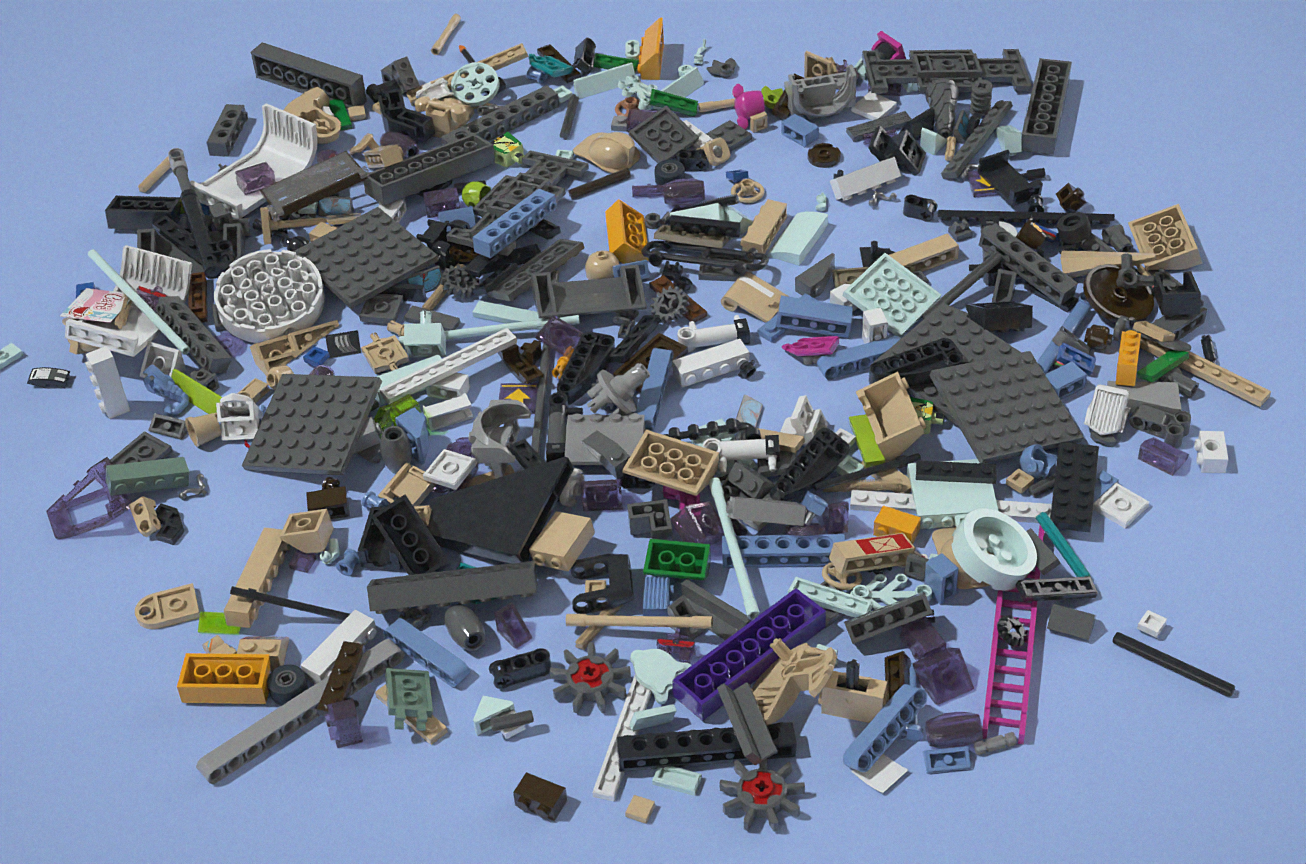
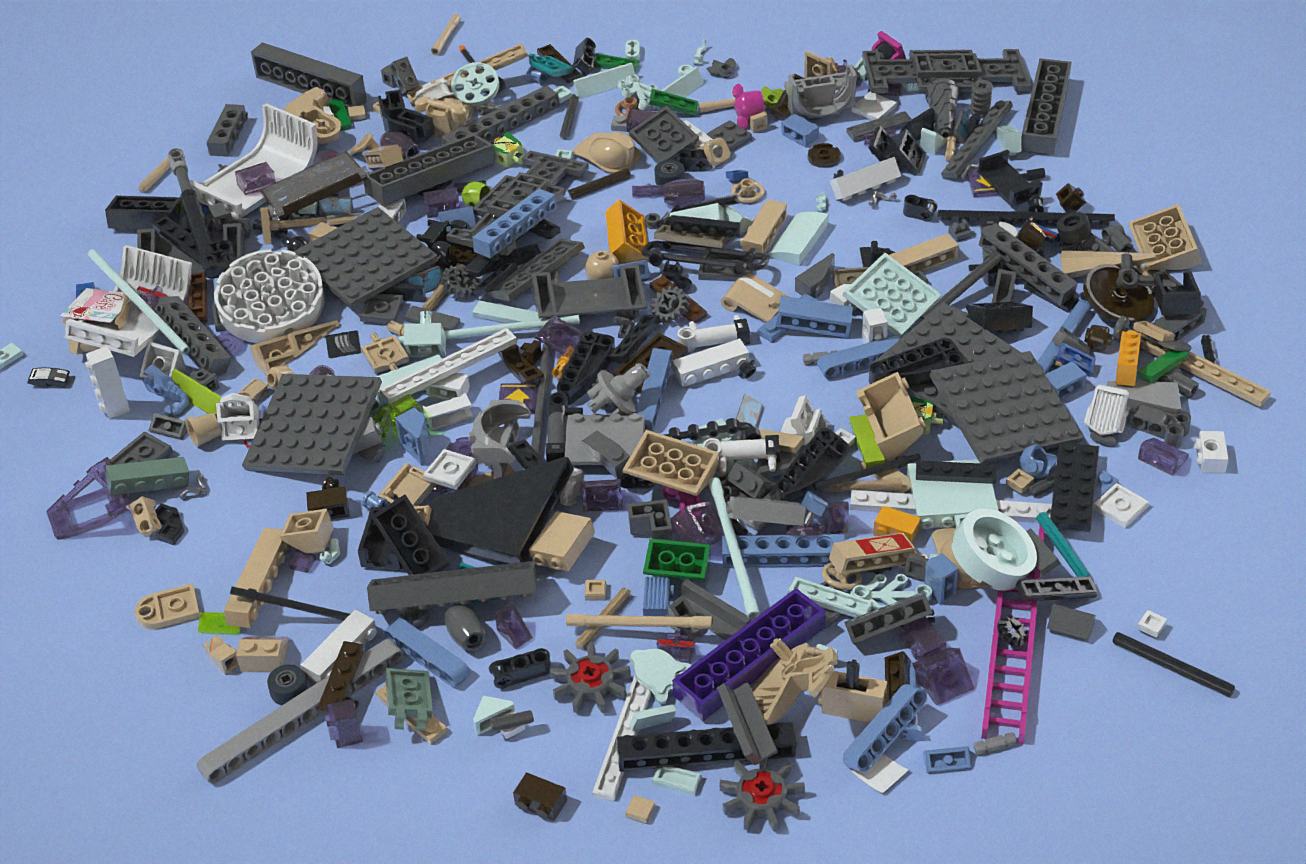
light orange slope [177,653,270,704] -> none
blue plate [303,346,330,368] -> none
medium blue bush [336,549,360,576] -> none
black piece [366,79,400,103] -> none
dark grey piece [380,426,412,474] -> none
black connector [570,554,634,614] -> none
light orange slope [638,17,664,80] -> none
dark pink tile [781,336,839,356] -> none
light aqua plate [836,455,864,475] -> none
clear purple piece [925,712,983,749] -> none

